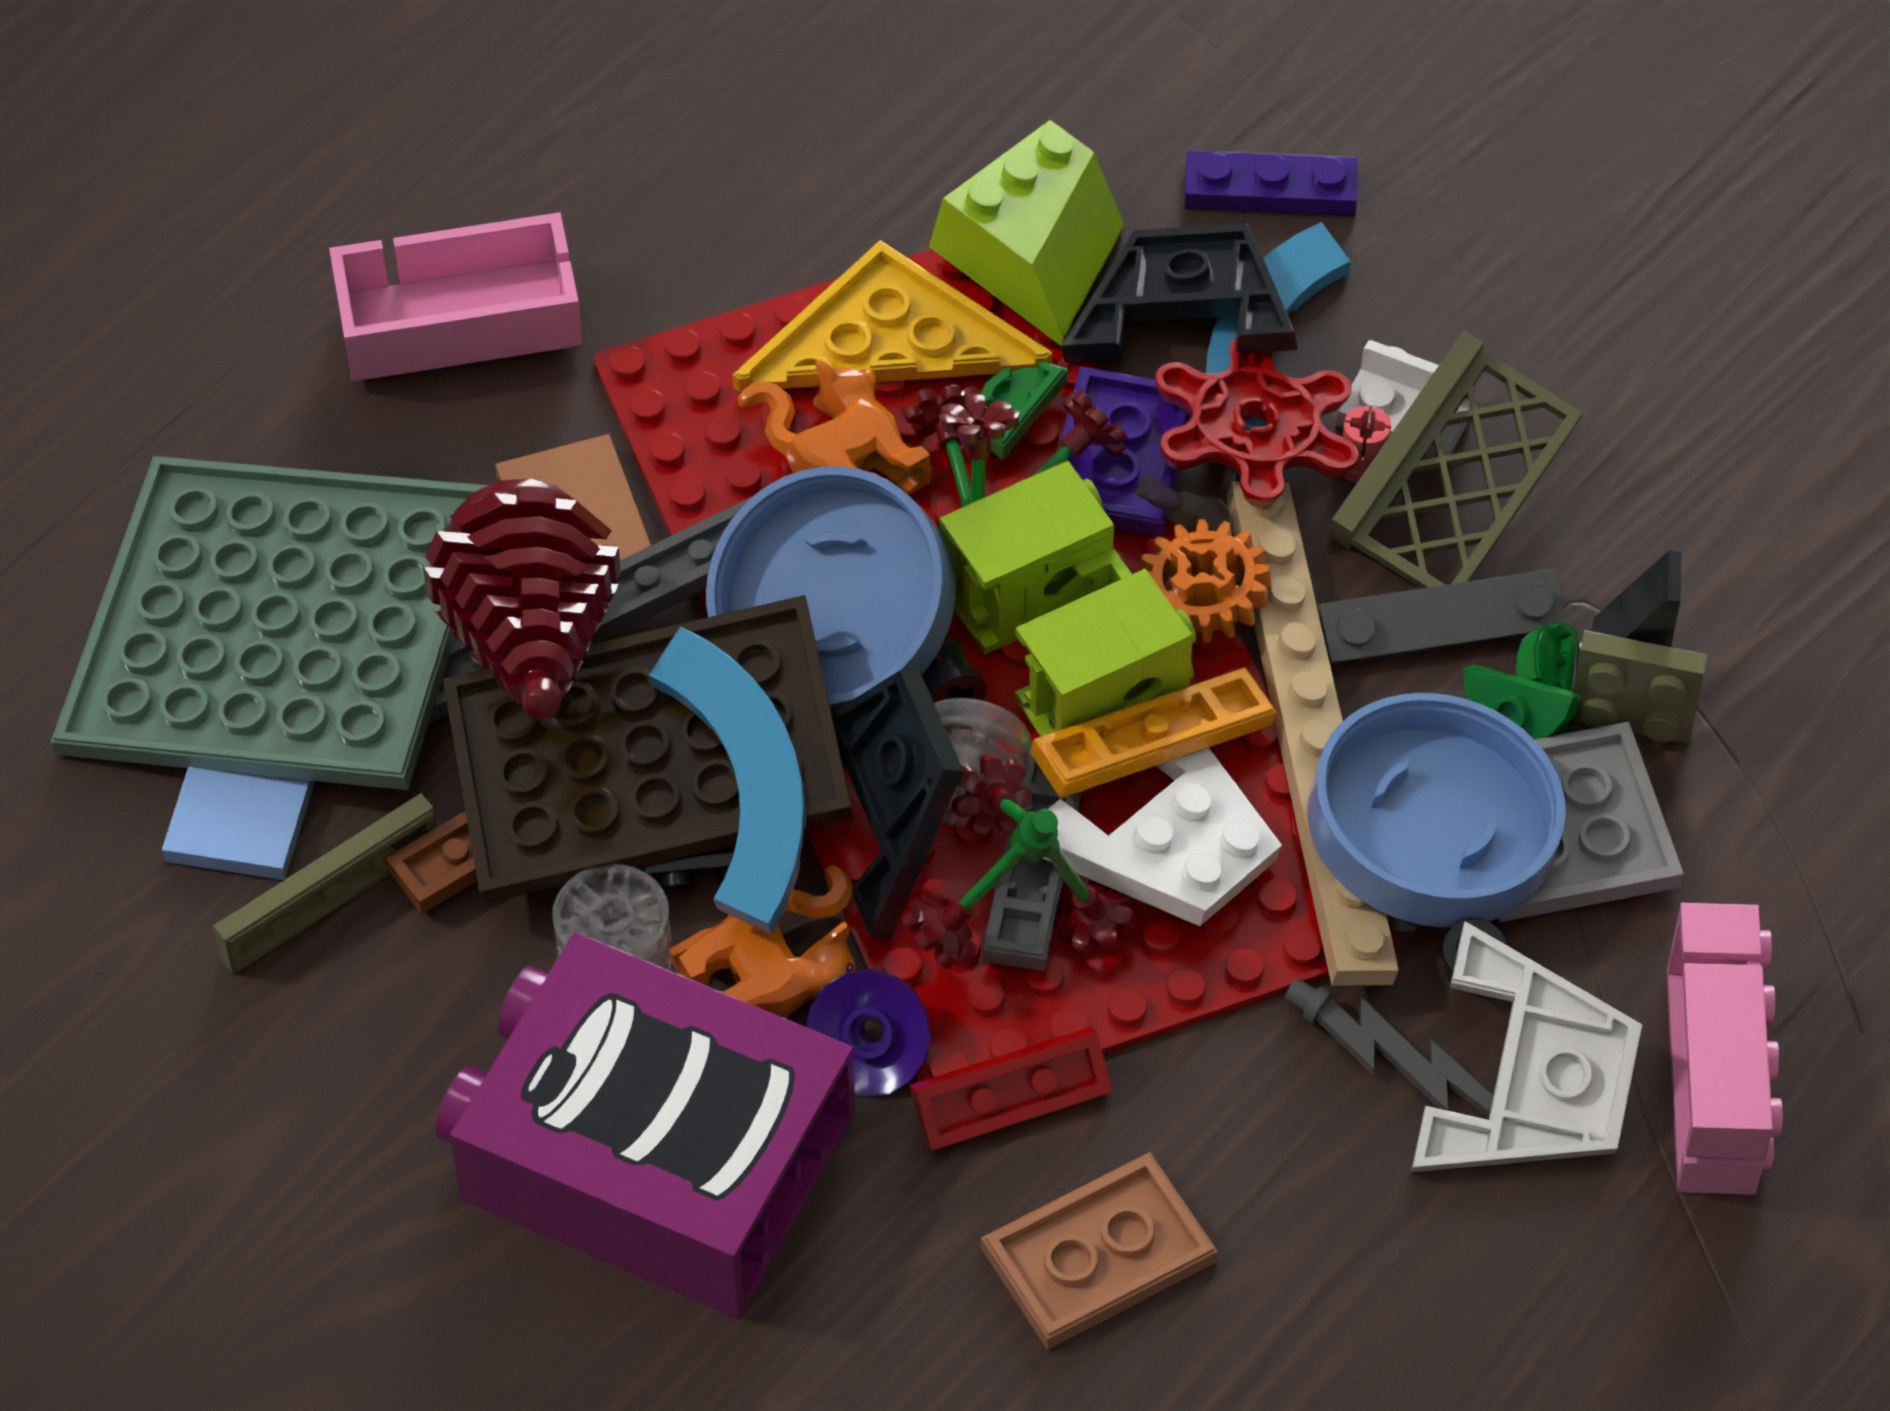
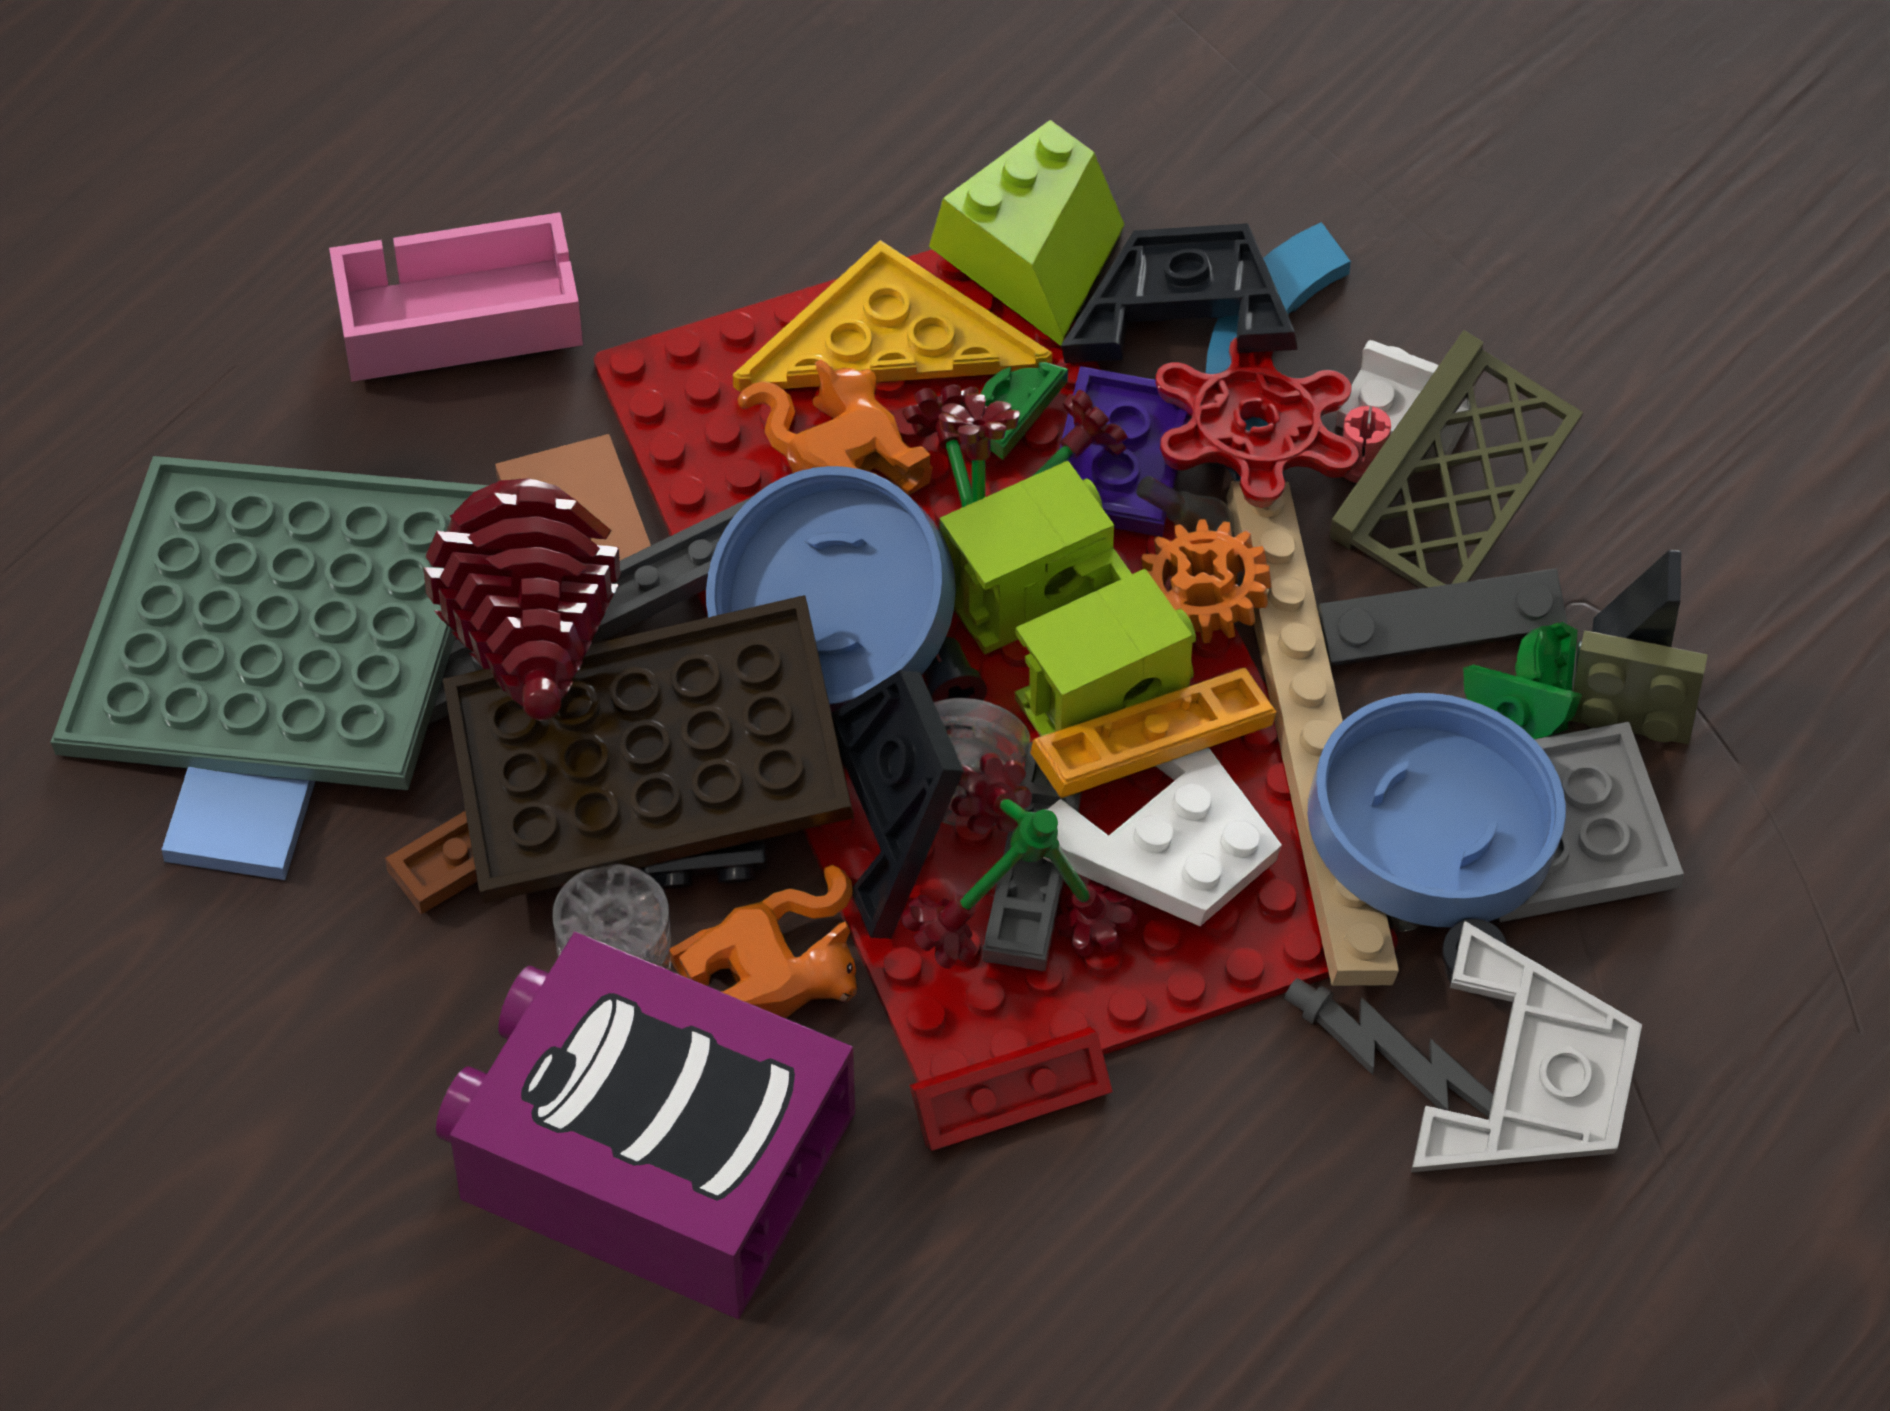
olive tile [213,793,437,974] -> none
dark azure tile [649,626,806,934] -> none
dark purple dish [806,969,932,1097] -> none
nougat tile [981,1152,1218,1350] -> none
dark purple plate [1184,150,1358,216] -> none
bright pink piece [1666,903,1783,1195] -> none

